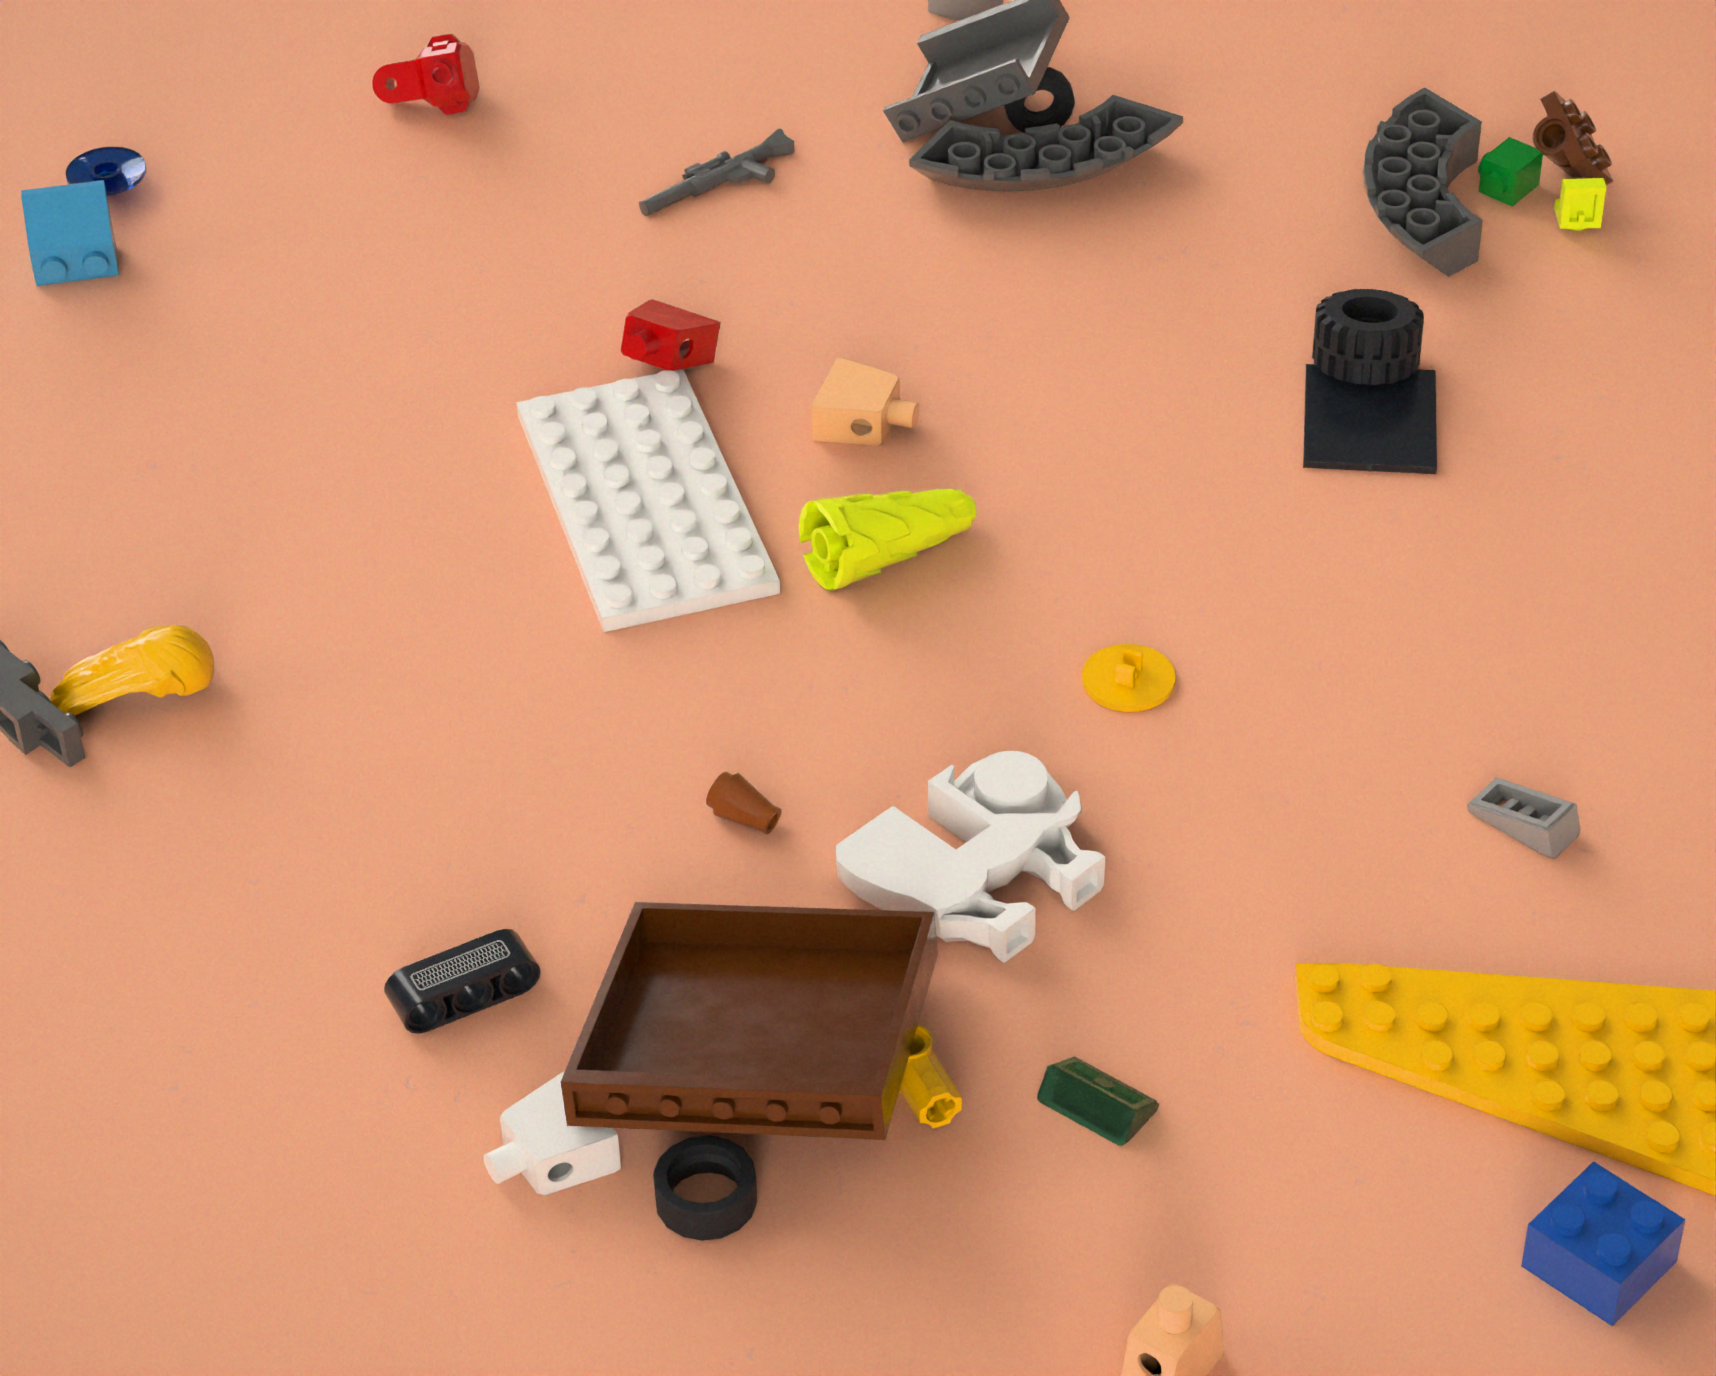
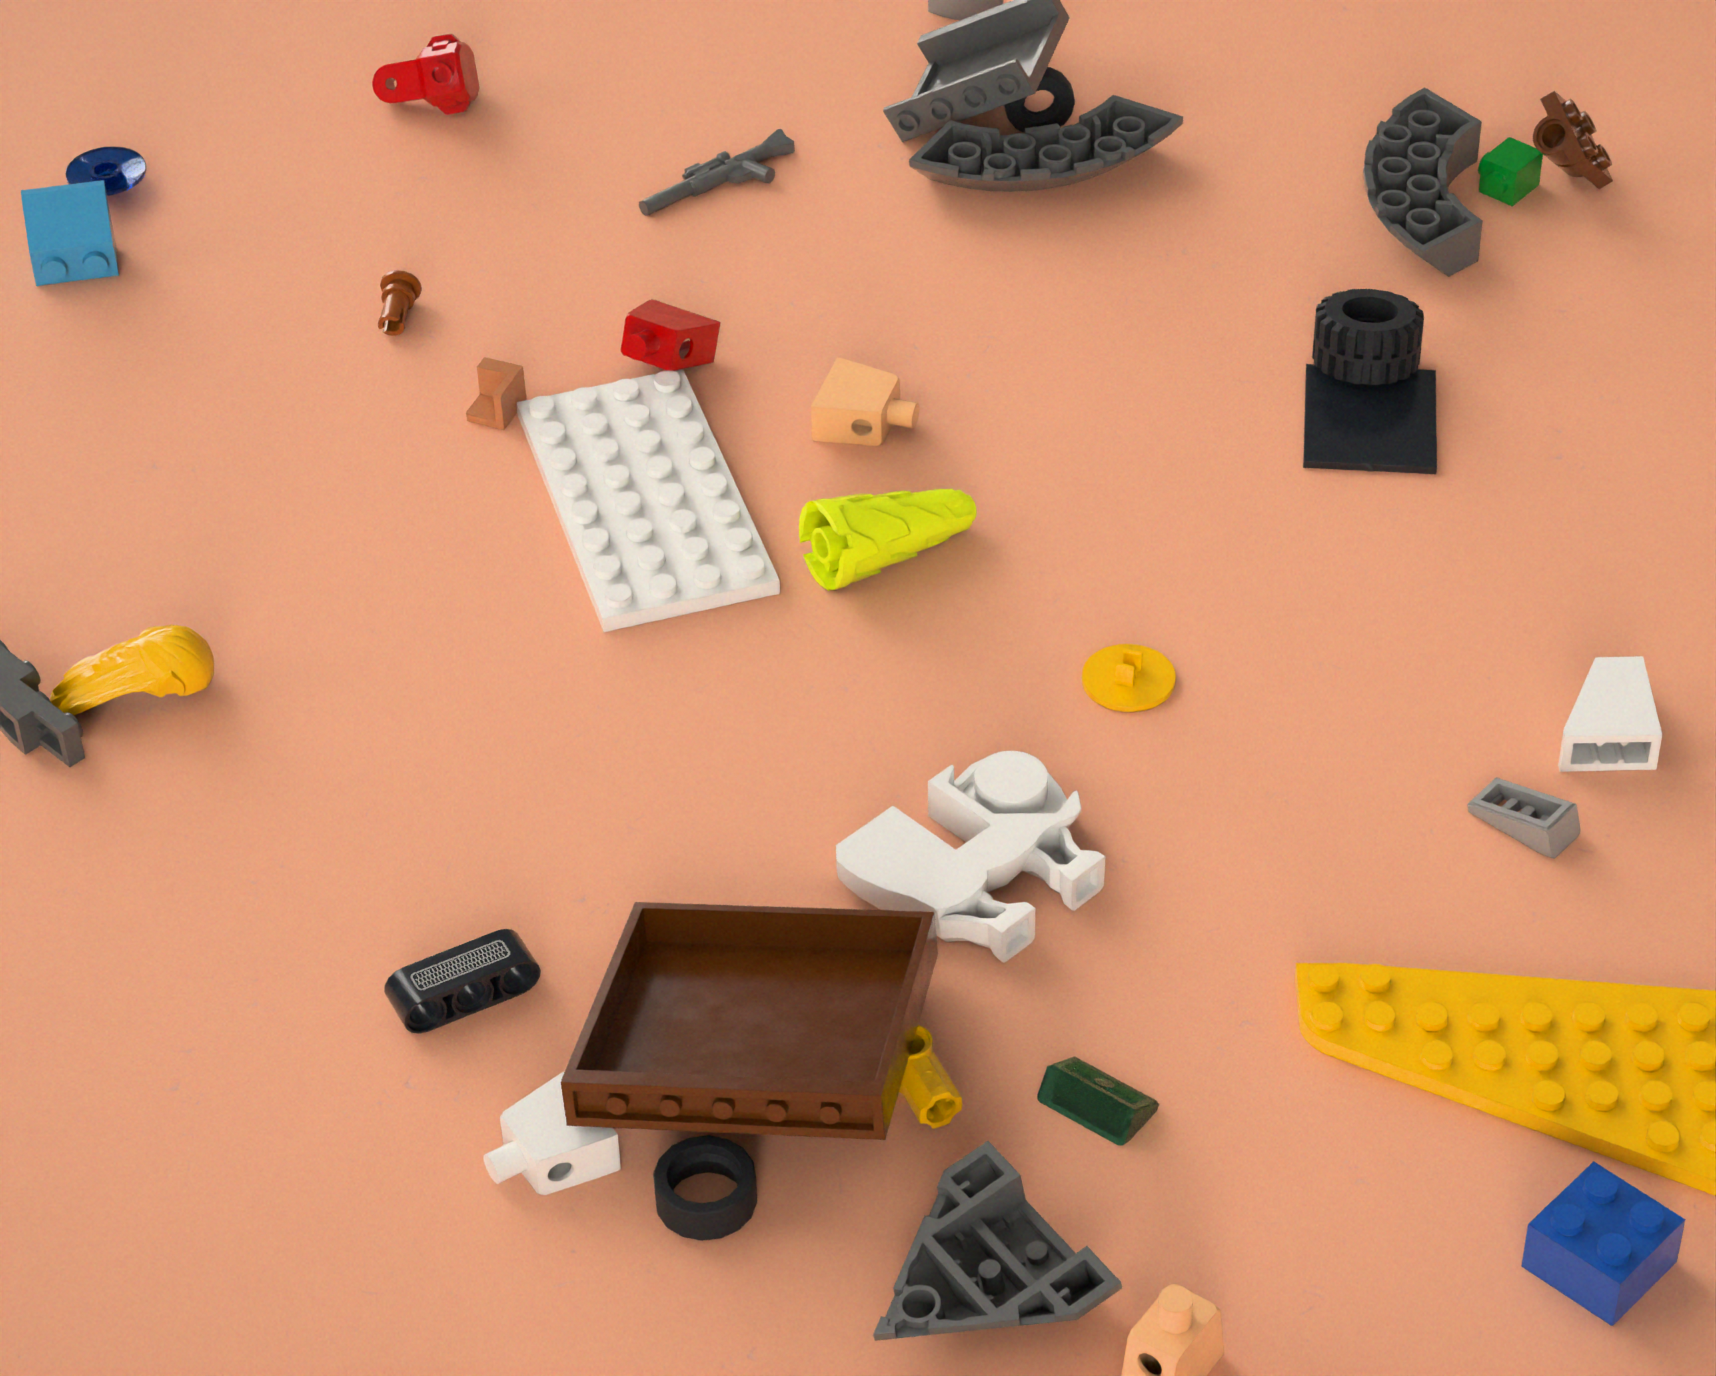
dark orange cone [706,772,782,834] -> none
neon yellow bracket [1554,178,1606,231] -> none
none -> dark orange pin [378,270,422,336]
none -> nougat panel [466,357,526,430]
none -> dark grey wedge [873,1141,1122,1341]
none -> white slope [1558,656,1662,772]

